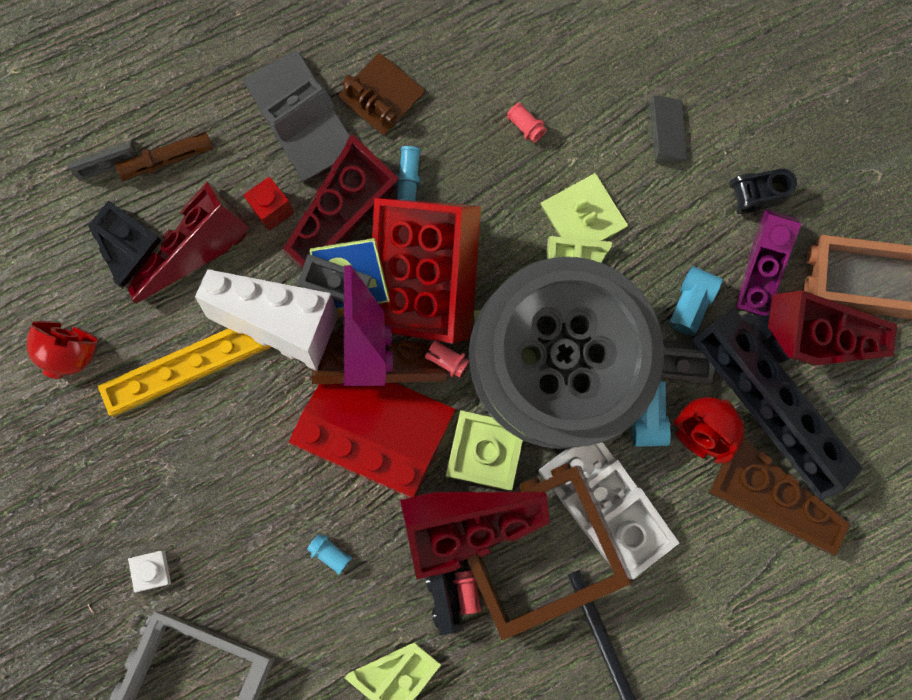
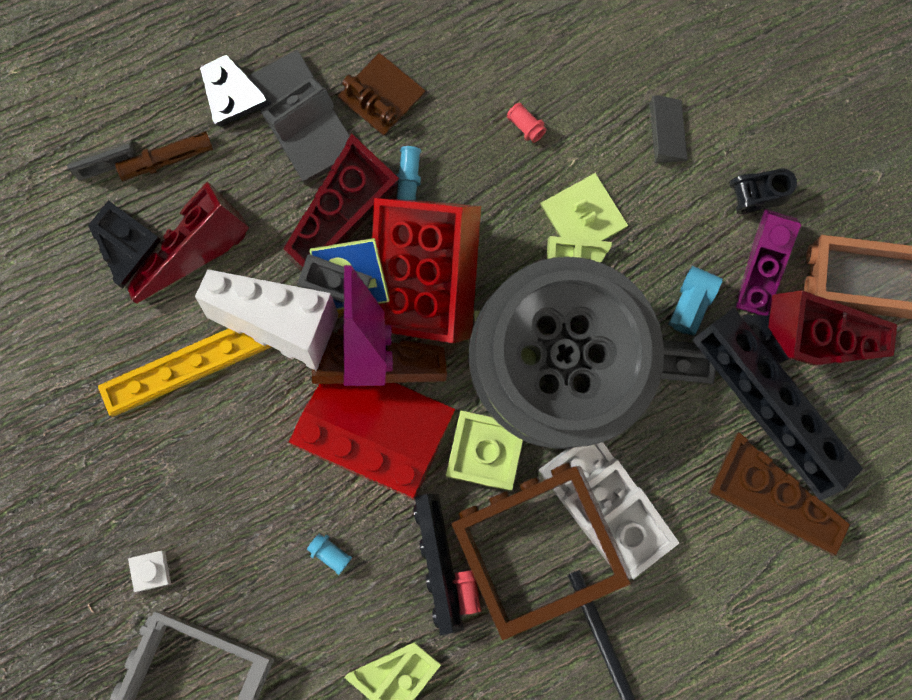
red cylinder [26,320,98,379] -> none
red brick [243,176,294,232] -> none
dark red wedge [400,492,550,580] -> none
coral pin [425,340,469,378] -> none
medium azure piece [632,380,670,447] -> none
red cylinder [673,397,744,464] -> none
none -> wing [200,55,272,127]

